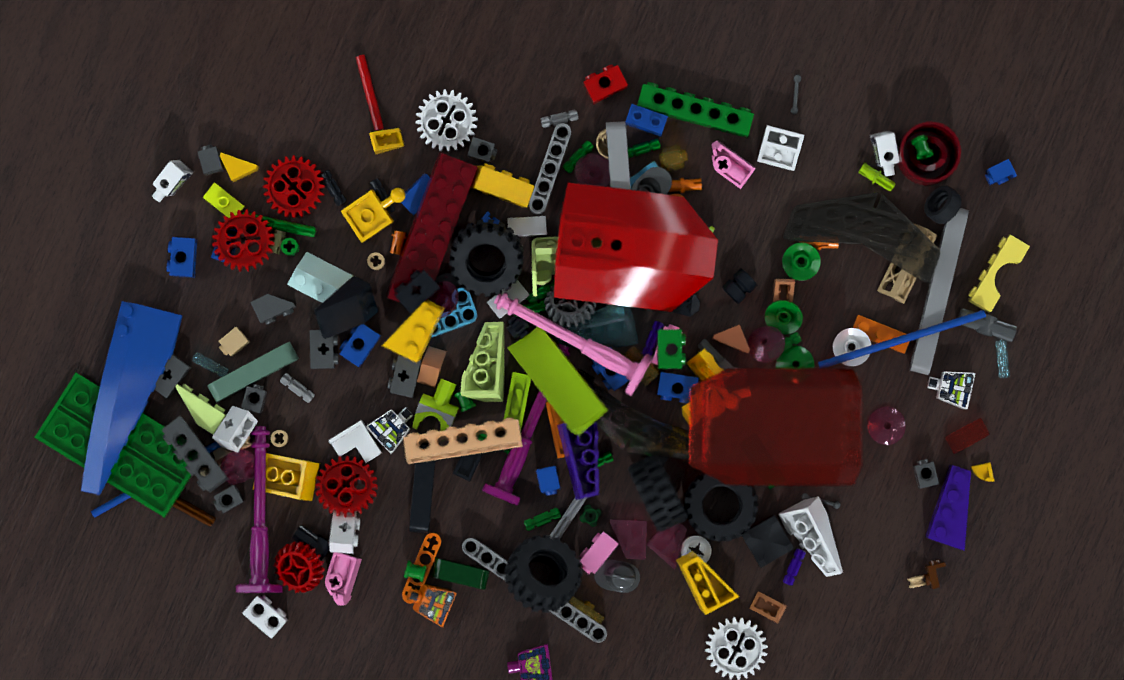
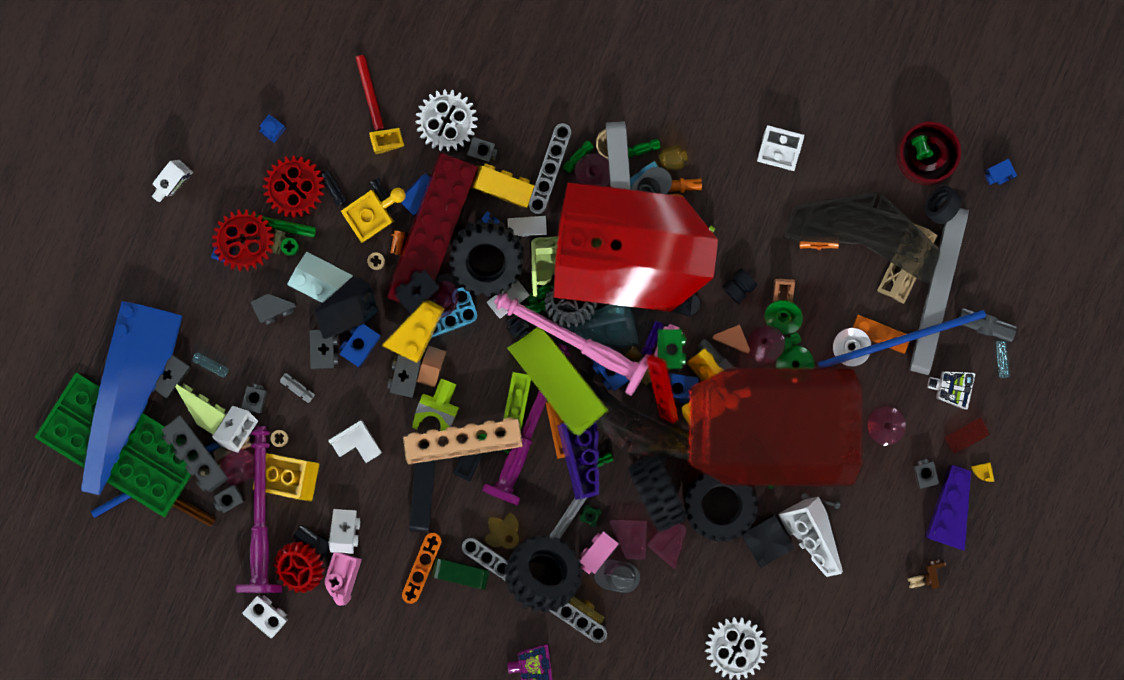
blue brick [167,237,197,278] -> none
dark grey brick [198,145,224,175] -> none
neon yellow plate [203,182,245,218] -> none
sand green beam [207,342,299,403] -> none
tan brick [218,327,250,357] -> none
yellow slope [220,153,259,182] -> none
red gear [315,456,378,518] -> none
torso [366,407,413,454] -> none
green bush [404,561,427,582] -> none
torso [407,584,457,627] -> none
green bush [454,392,476,412] -> none
yellowish green wedge [461,322,504,402] -> none
green axle [524,508,561,531] -> none
blue brick [536,466,560,496] -> none
light grey axle [541,110,578,128] -> none
red brick [583,64,628,104] -> none
blue brick [625,104,668,137] -> none
green brick [637,82,754,138] -> none
yellow wedge [676,551,739,615] -> none
white gear [681,536,711,563] -> none
bright pink piece [711,140,756,189] -> none
nougat slope [749,592,787,623] -> none
green dish [782,242,821,281] -> none
dark purple axle [783,549,806,586] -> none
dark grey hinge [791,75,801,114] -> none
lime axle [858,163,895,191] -> none
white torso [870,131,899,176] -> none
light yellow arch [968,235,1030,313] -> none
none -> blue brick [259,114,286,143]
none -> clear yellow plate [485,513,519,549]
none -> red plate [646,354,679,424]

